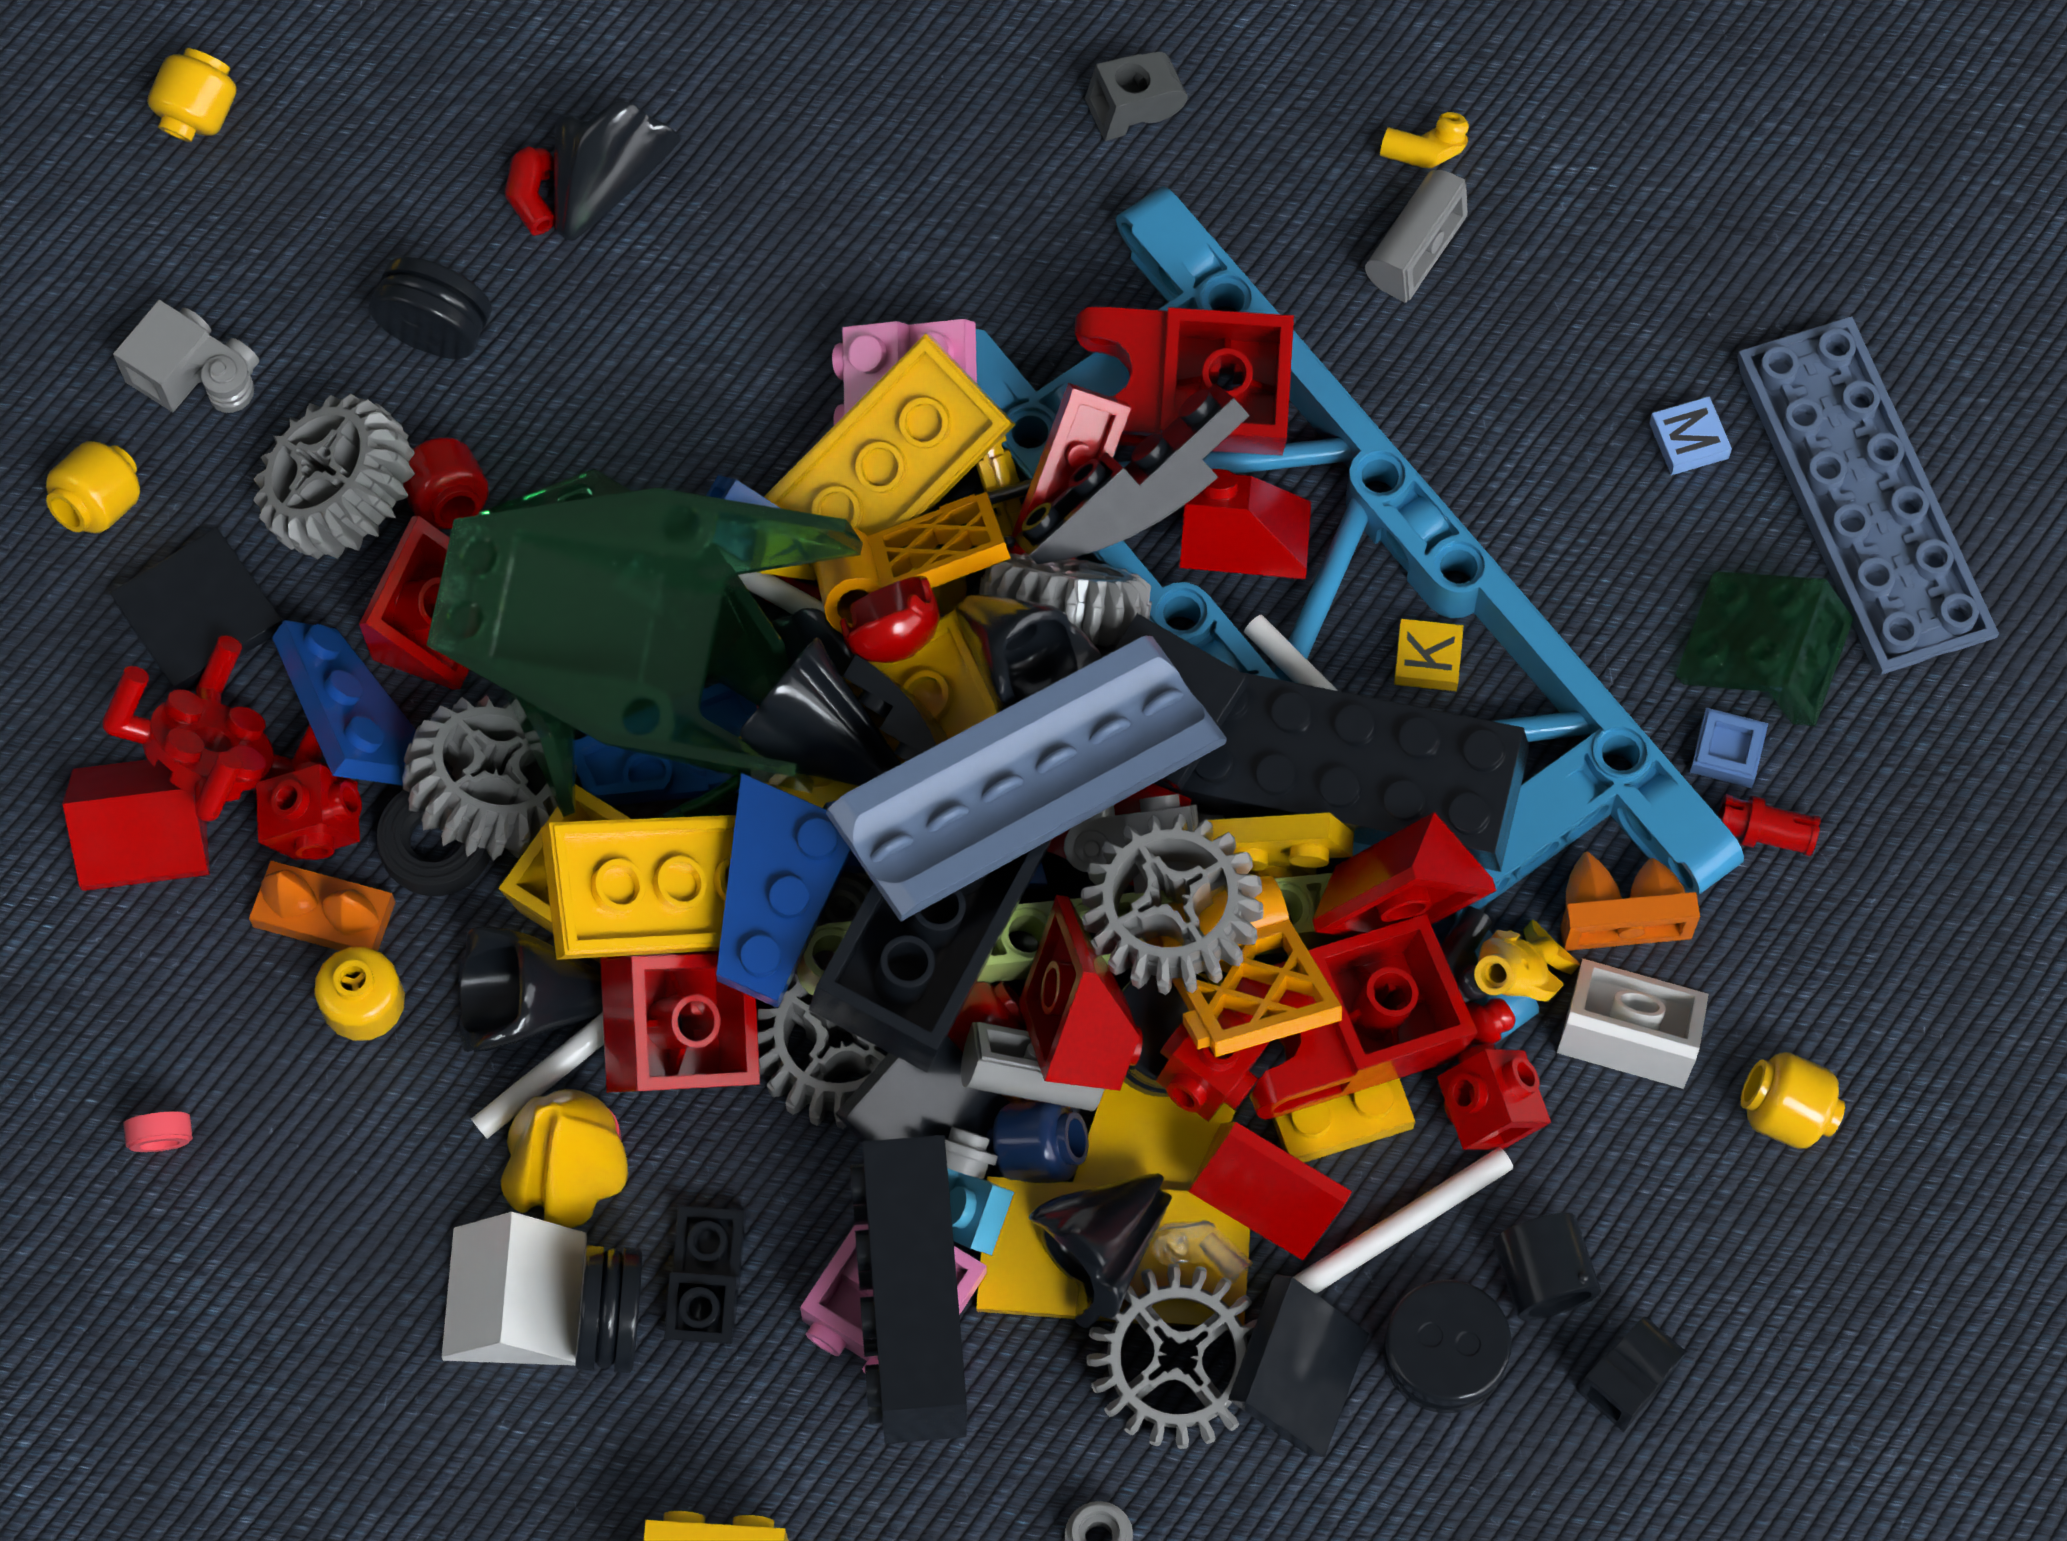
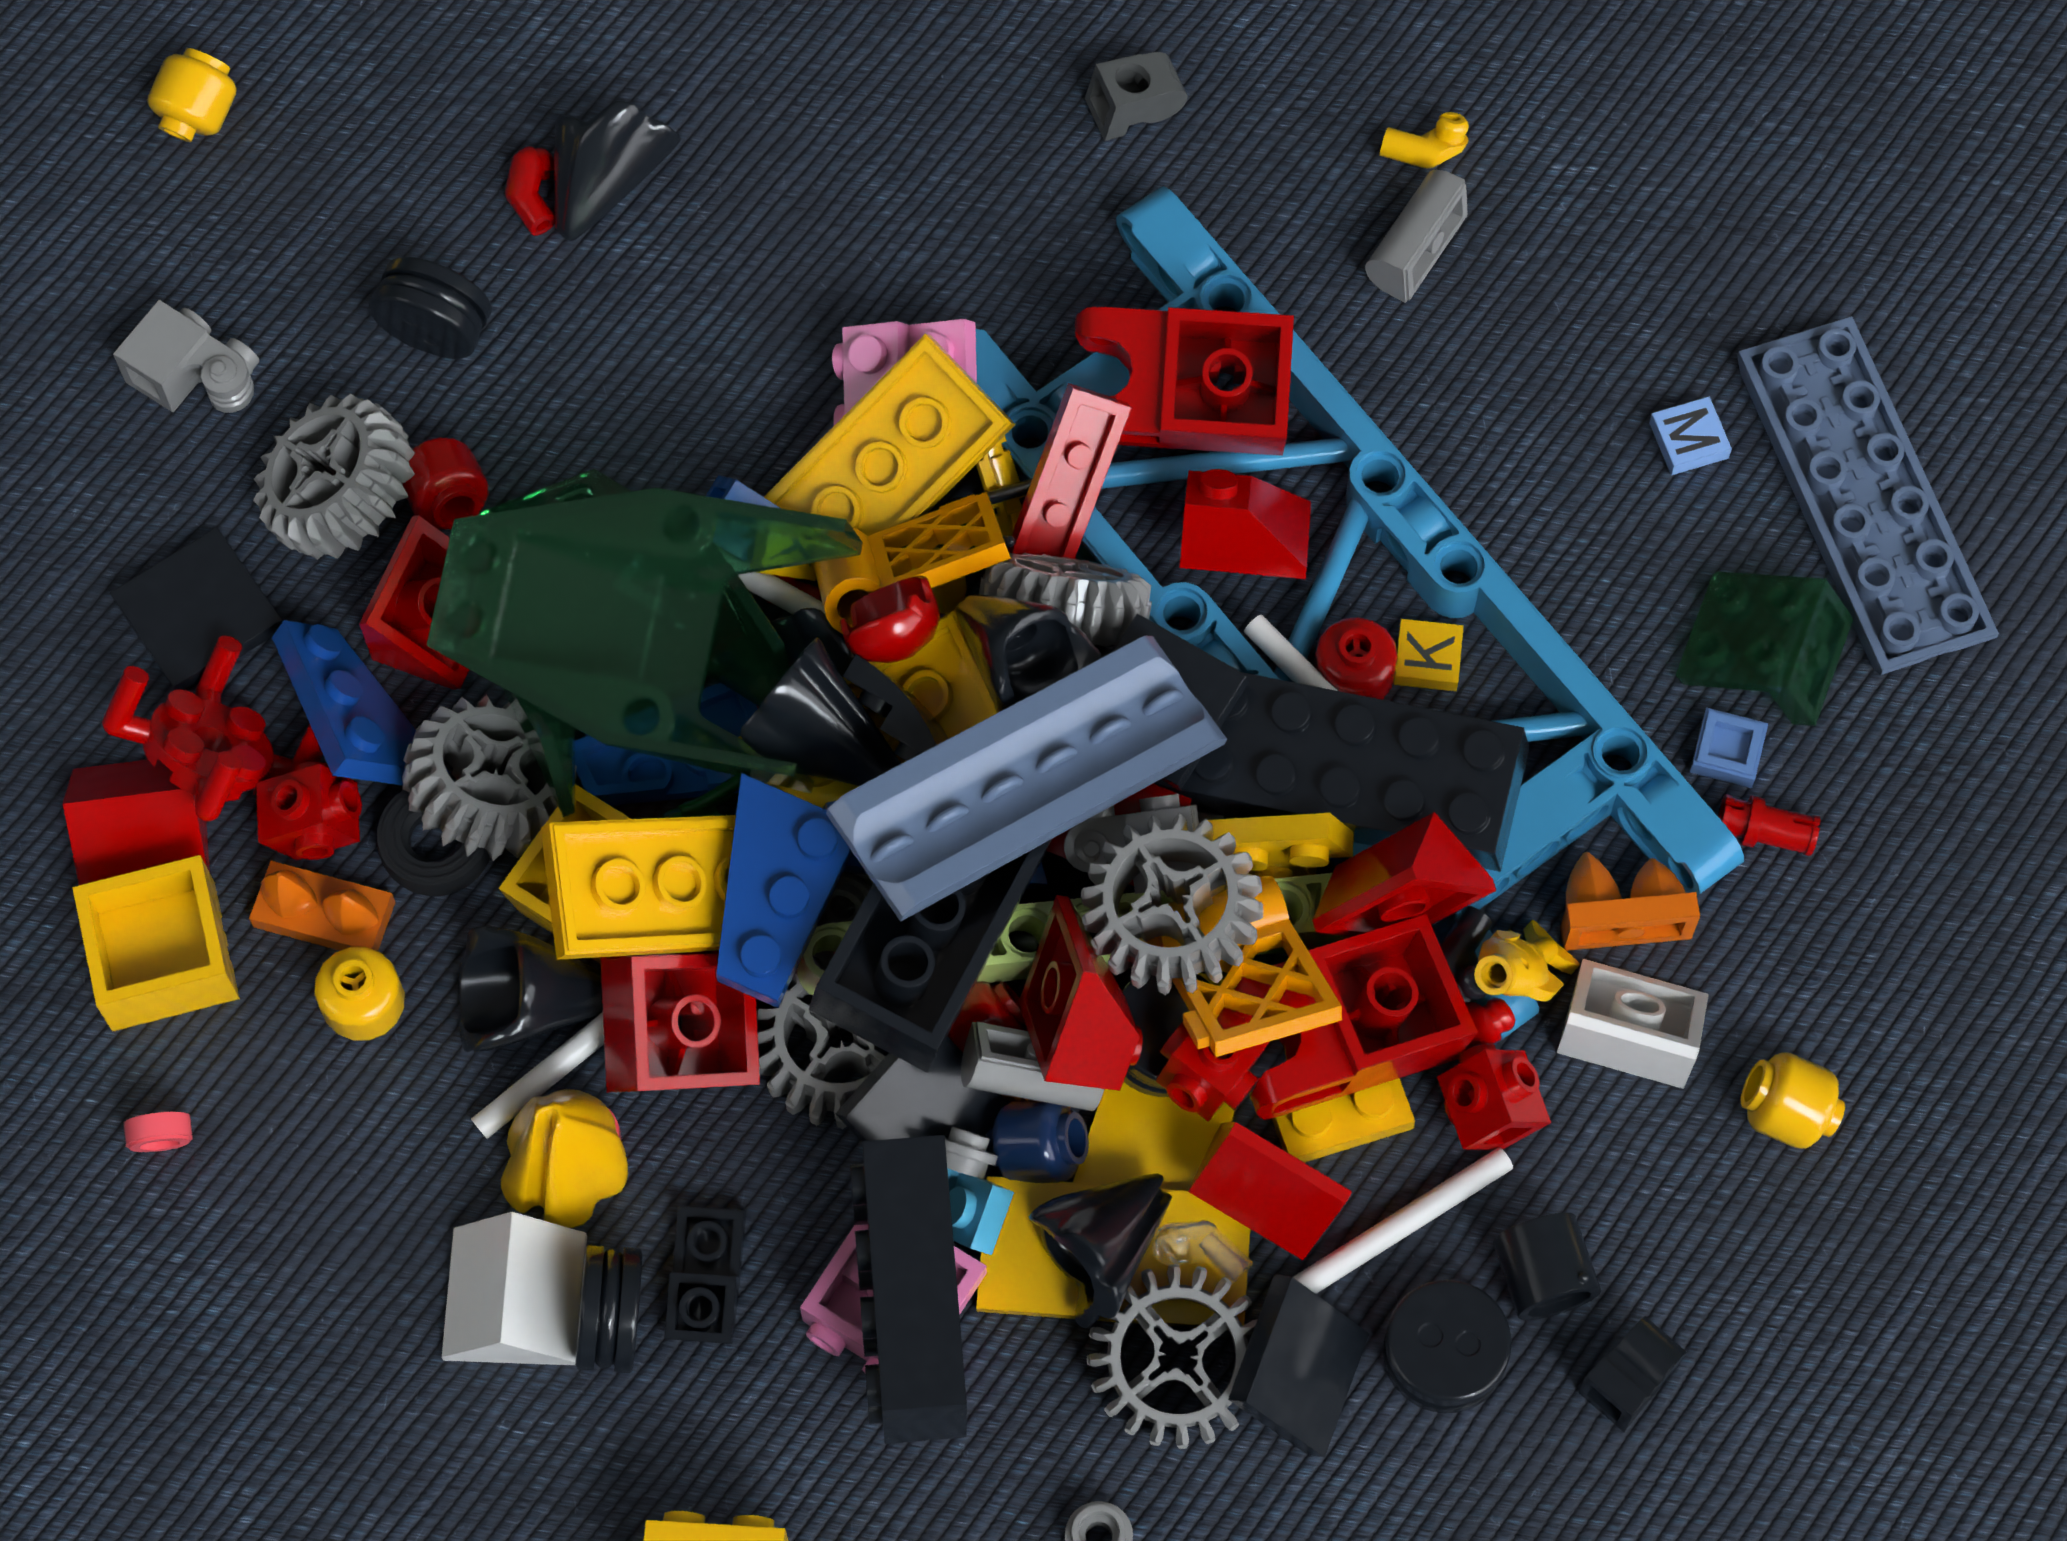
yellow head [46,441,140,533] -> none
slope [1014,383,1250,565] -> none
none -> yellow piece [72,855,240,1032]
none -> red head [1314,617,1398,700]

